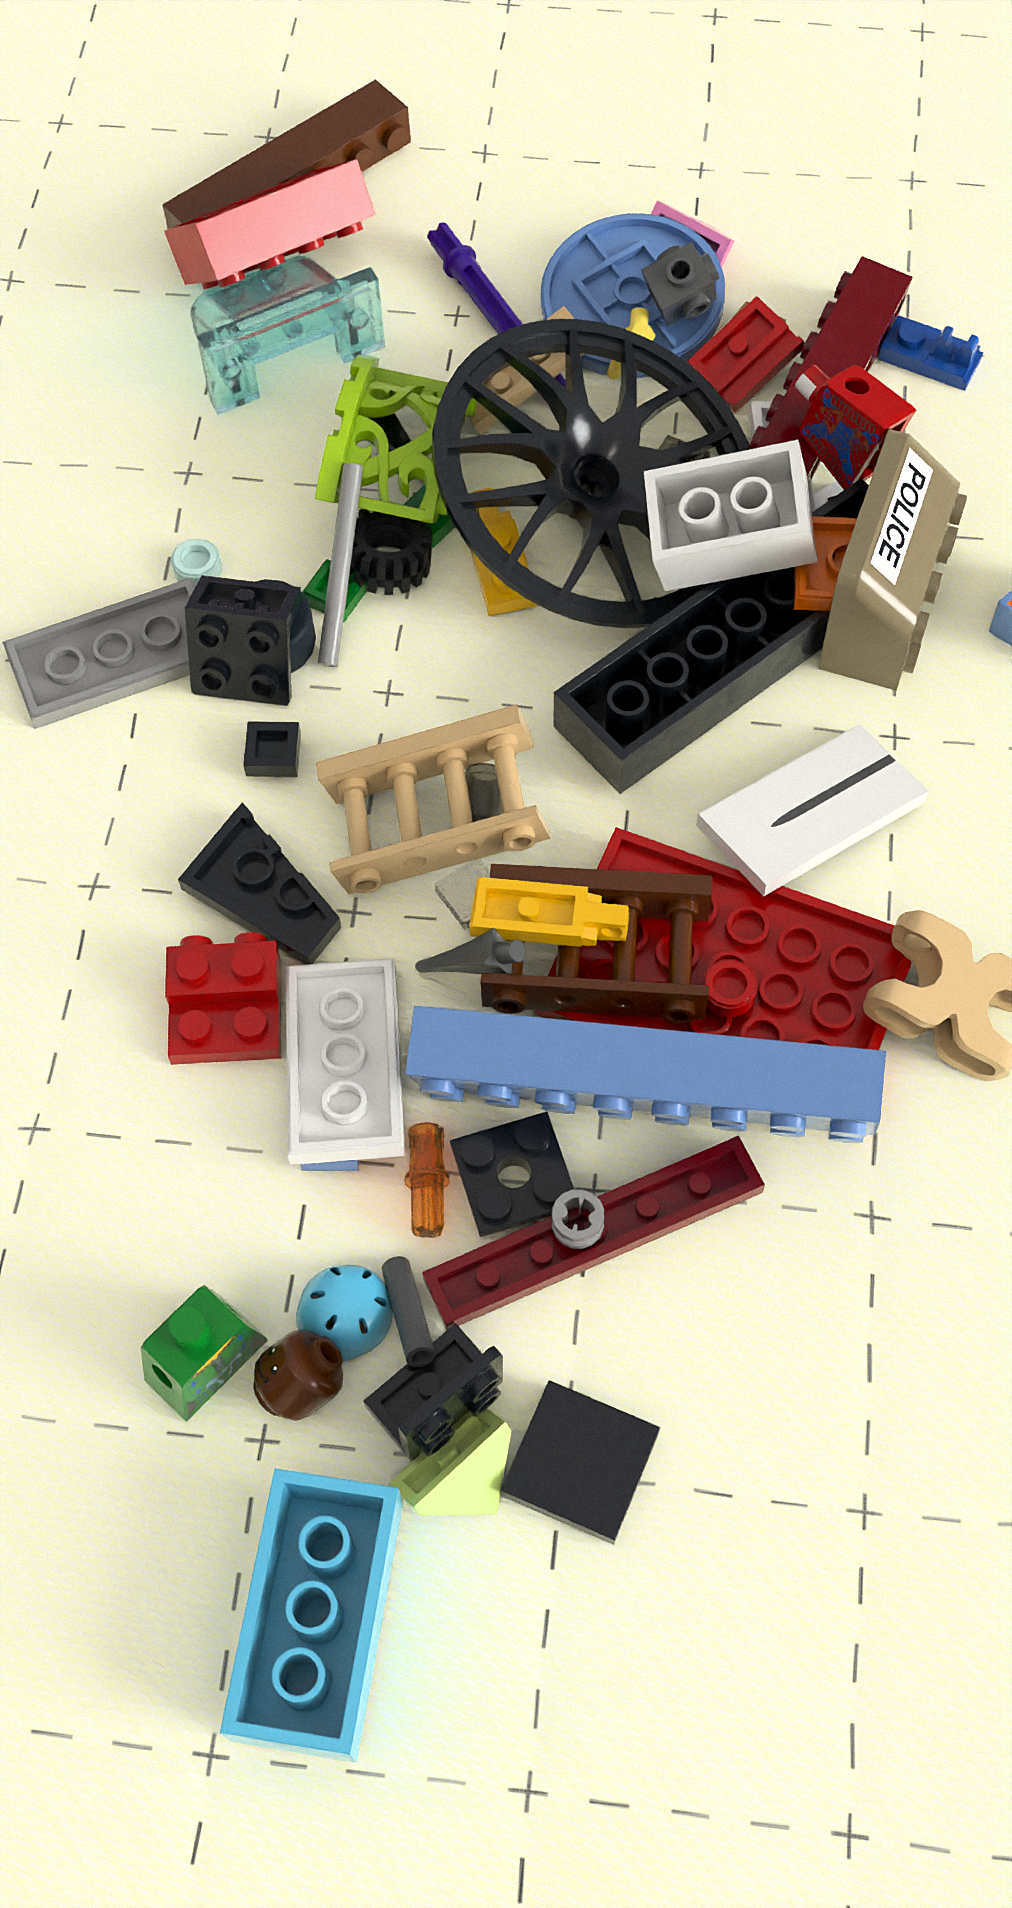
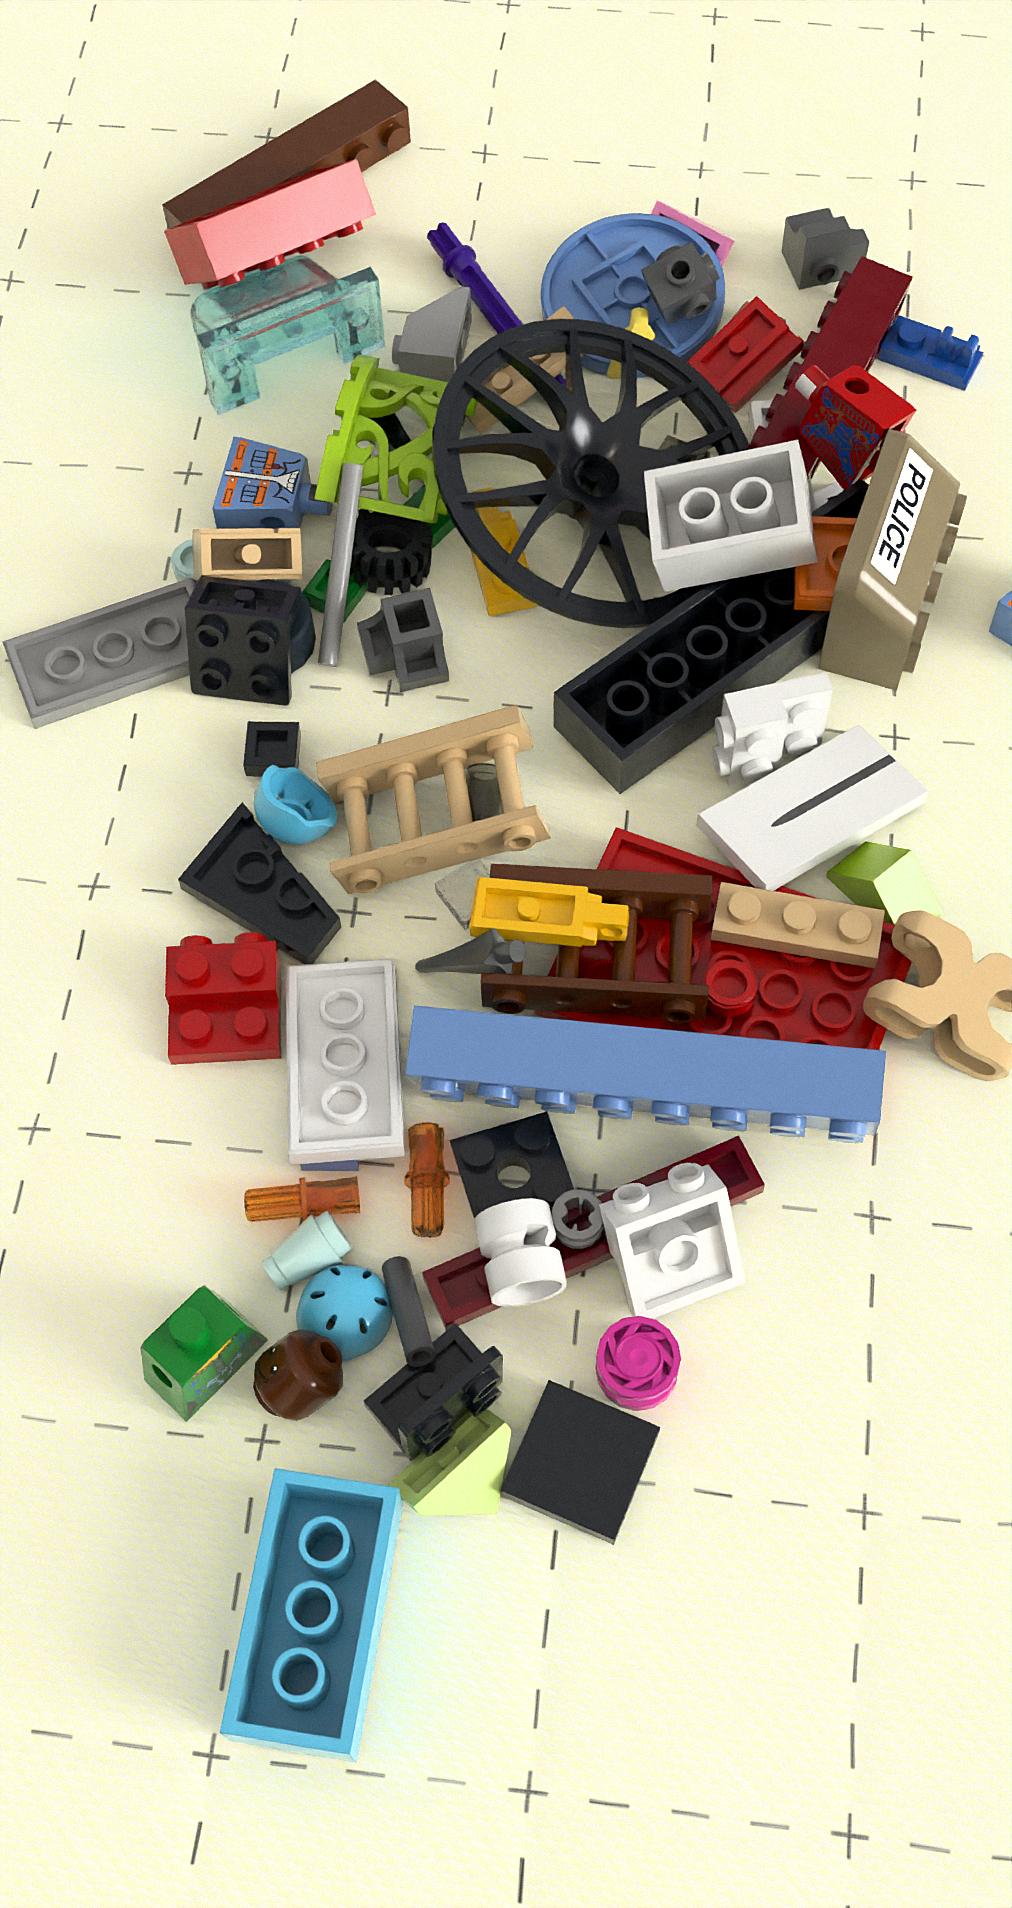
none -> tan brick [192,528,302,580]
none -> medium blue torso [212,436,333,529]
none -> clear orange axle [244,1176,360,1222]
none -> medium azure helmet [253,765,337,845]
none -> light aqua cone [262,1211,353,1291]
none -> dark grey brick [357,588,449,693]
none -> light grey slope [392,286,472,382]
none -> white wheel [474,1198,567,1307]
none -> dark pink wheel [595,1316,681,1411]
none -> white plate [599,1163,746,1319]
none -> white plate [711,672,833,786]
none -> tan plate [711,882,885,968]
none -> dark grey brick [781,207,869,290]
none -> lime slope [826,841,942,925]

